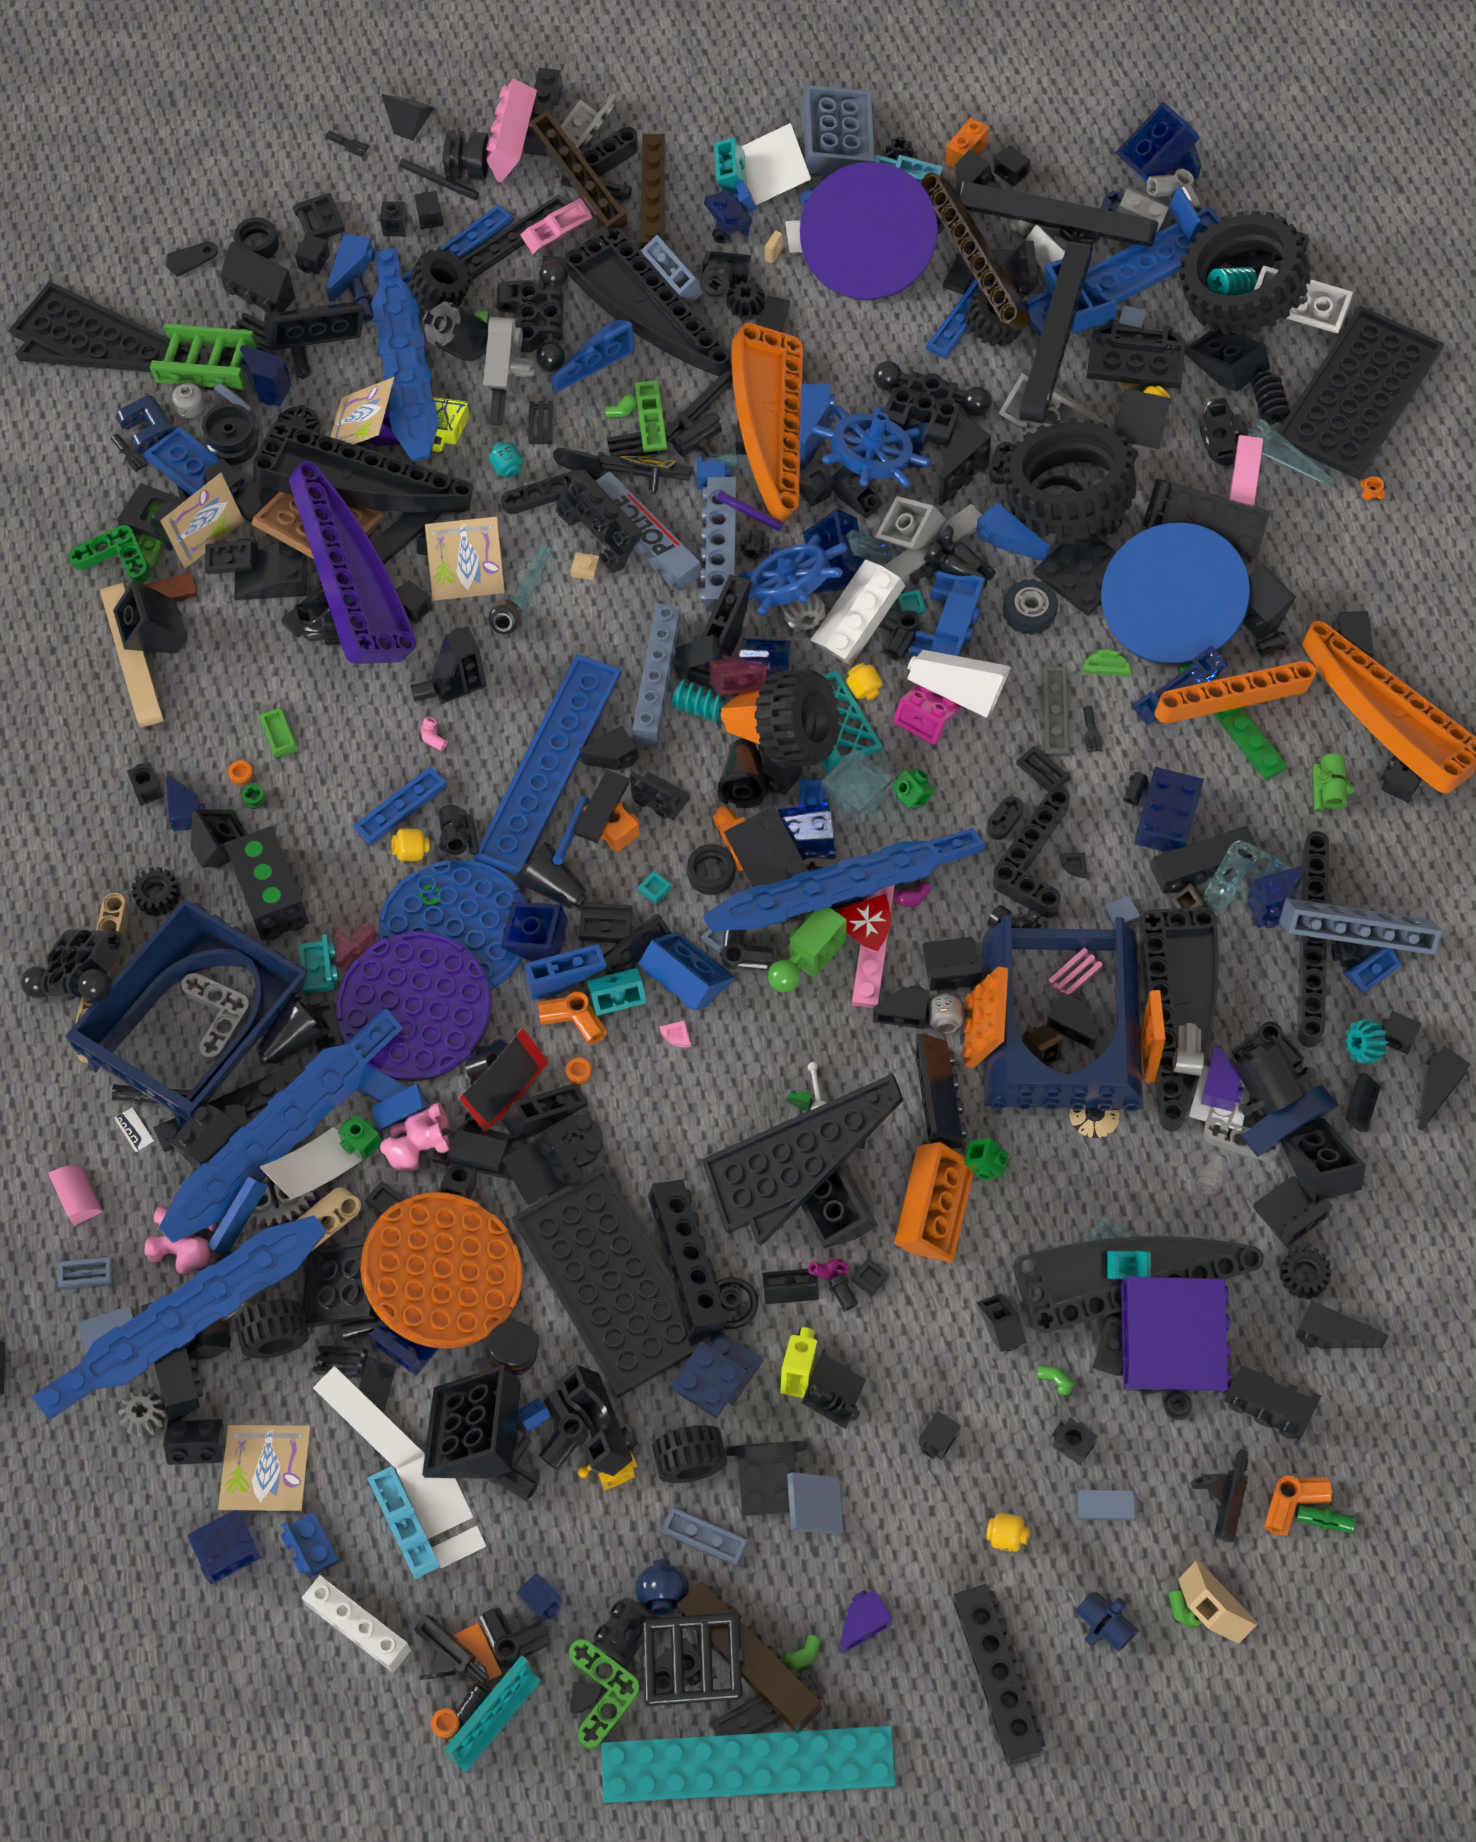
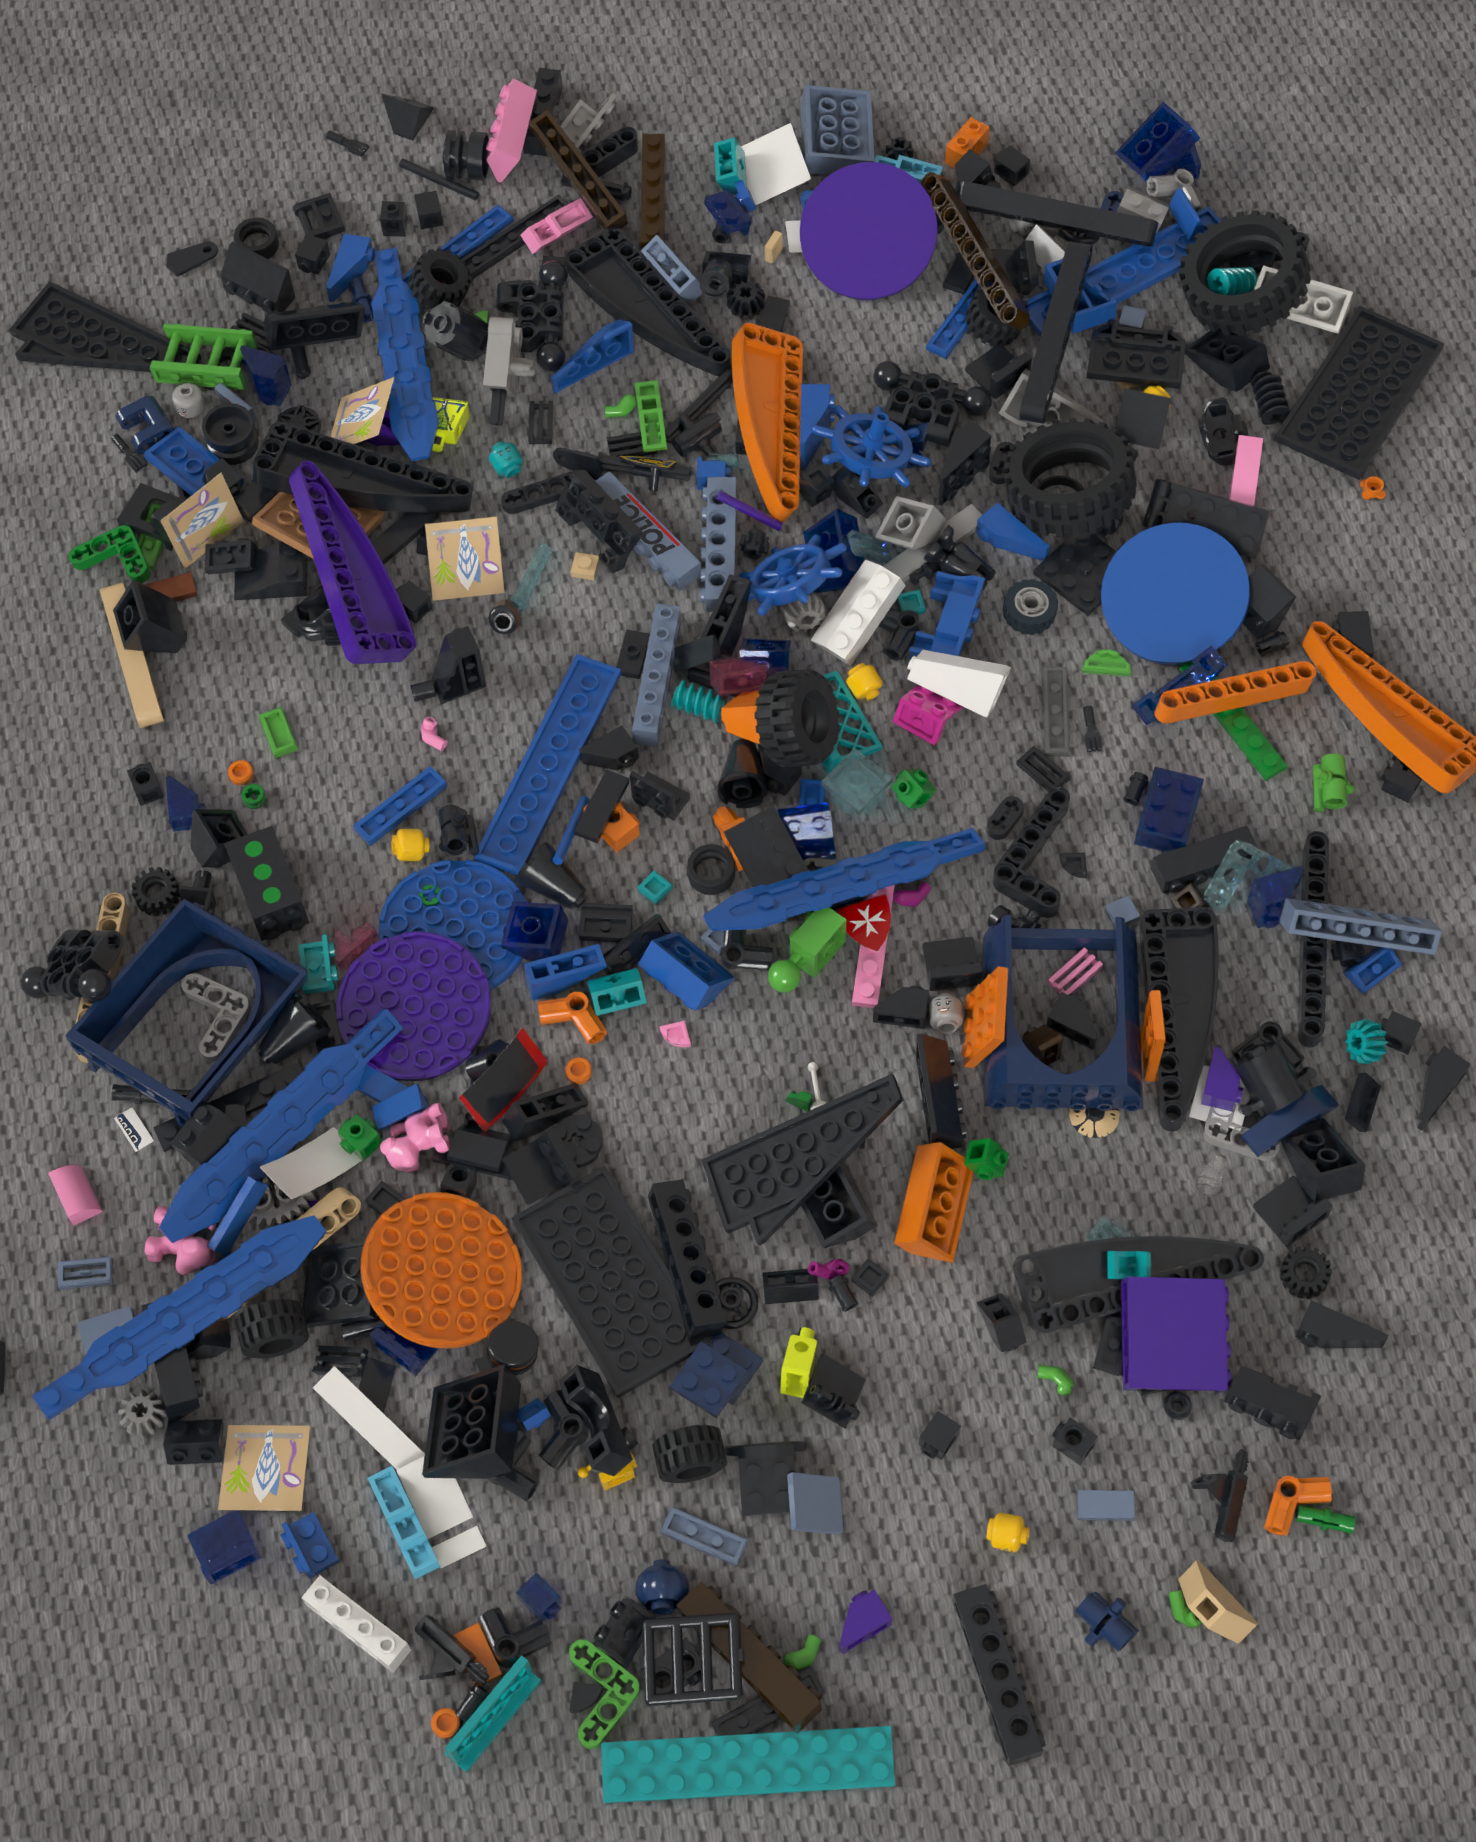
light grey piece [1172,1023,1204,1076] -> none
clear light blue flag [1246,420,1336,487] -> none
none -> black bracket [179,870,216,916]
none -> black plate [616,630,650,679]
none -> black bracket [965,344,1032,399]

